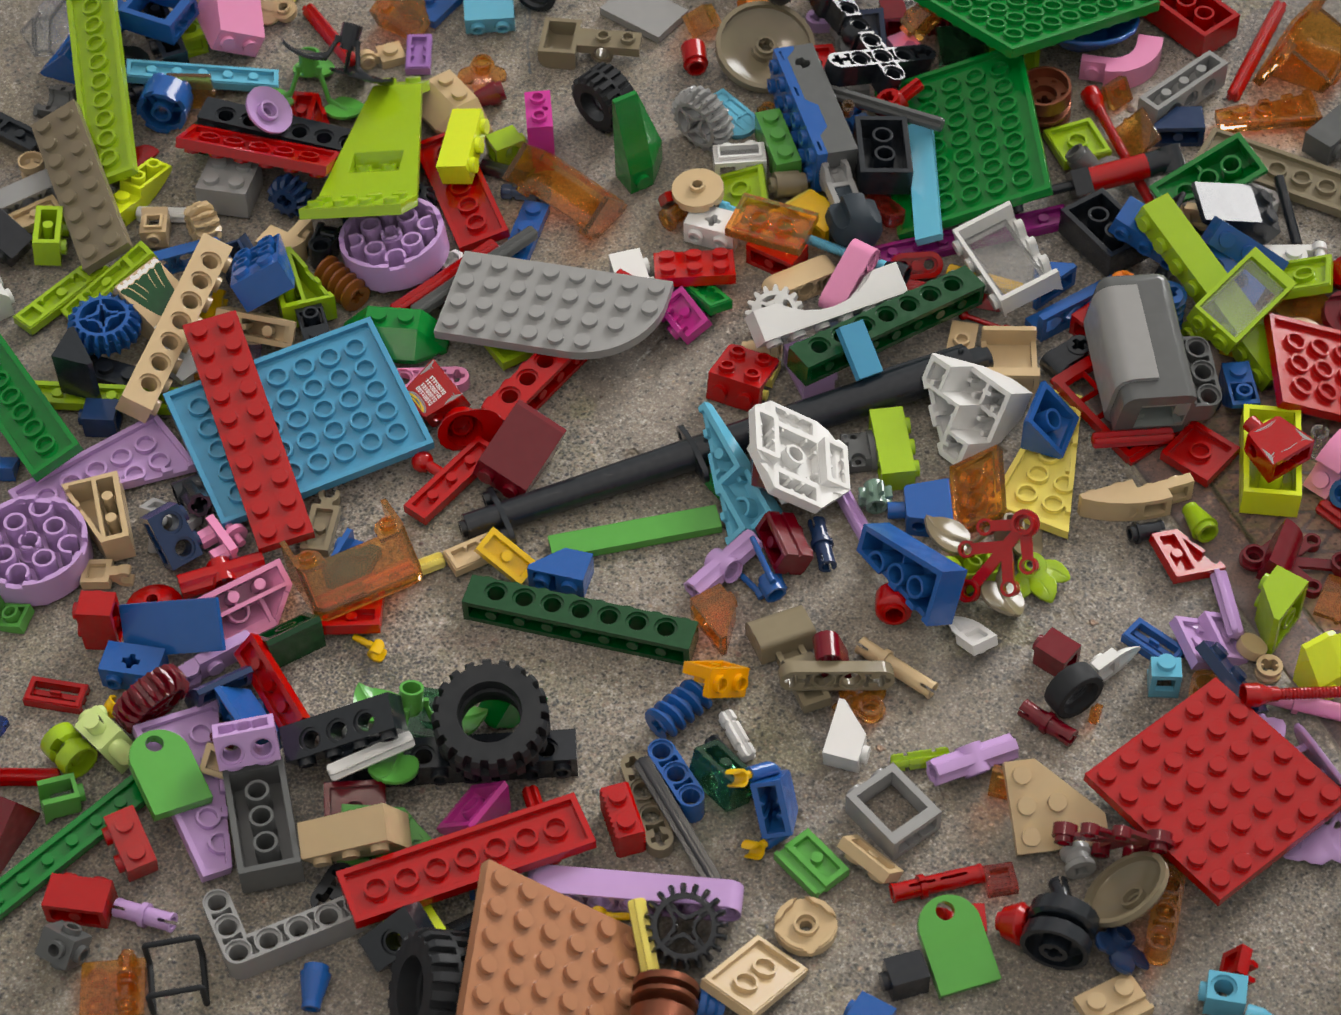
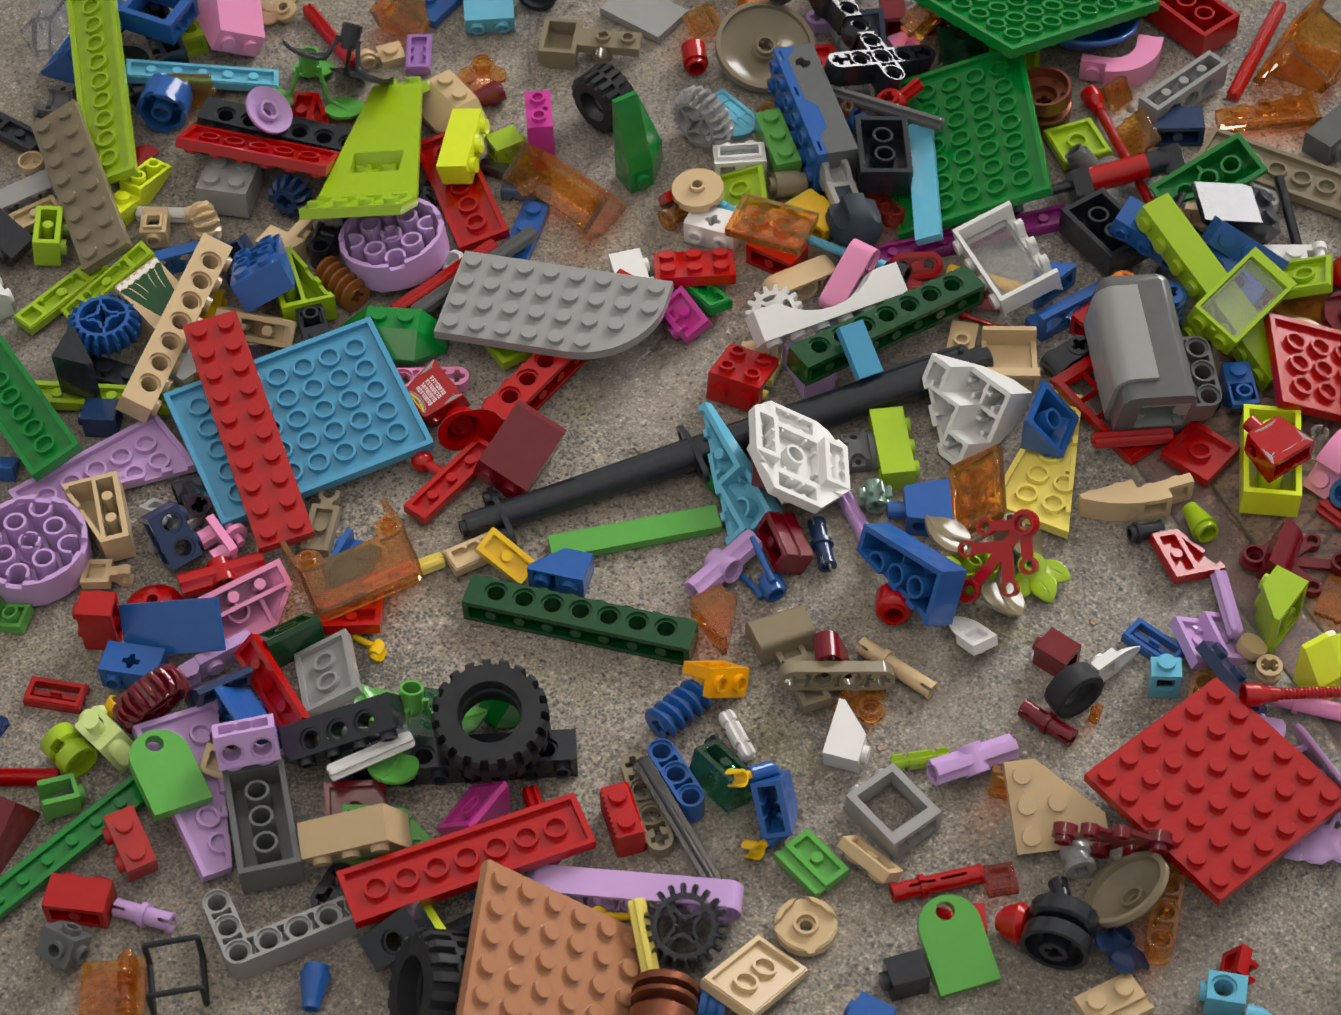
none -> light grey plate [294,628,363,717]

